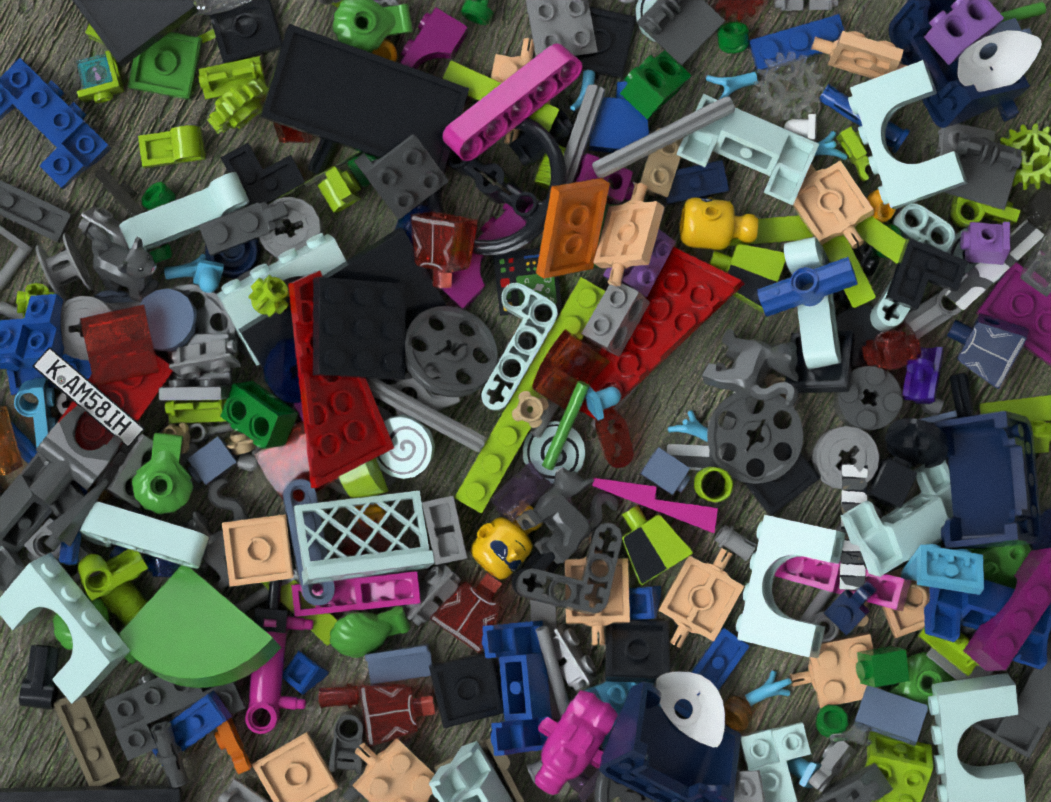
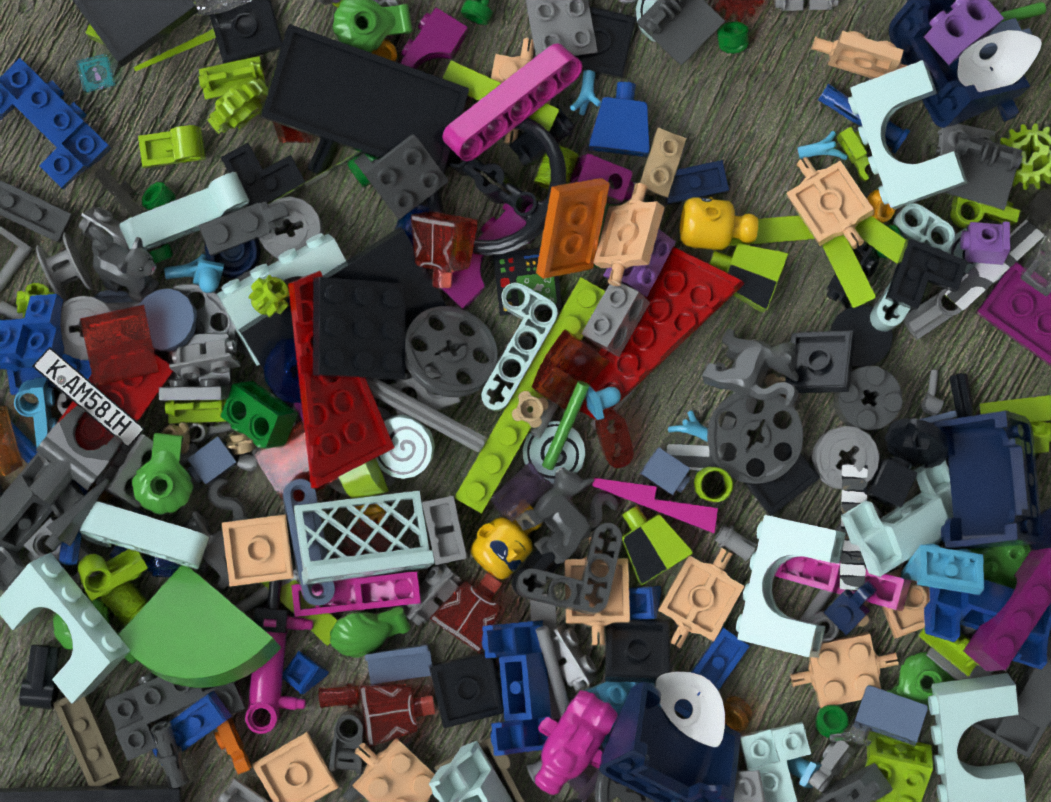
lime bracket [77,50,125,103] -> none
bright green tile [128,32,203,101] -> none
lime plate [318,166,361,213] -> none
light grey axle [542,84,605,233] -> none
light grey axle [592,97,735,178] -> none
green brick [620,50,692,119] -> none
light aqua bracket [676,94,819,205] -> none
medium azure bar [706,72,758,99] -> none
medium azure bar [745,670,792,706] -> none
blue plate [749,14,844,72] -> none
clear gear [754,51,824,120] -> none
blue piece [757,257,858,317] -> none
white piece [784,114,817,142] -> none
light aqua beam [784,236,841,370] -> none
green brick [856,646,910,687] -> none
clear red gear [862,330,921,370] -> none
dark purple hips [902,345,944,404] -> none
dark blue torso [947,314,1029,389] -> none

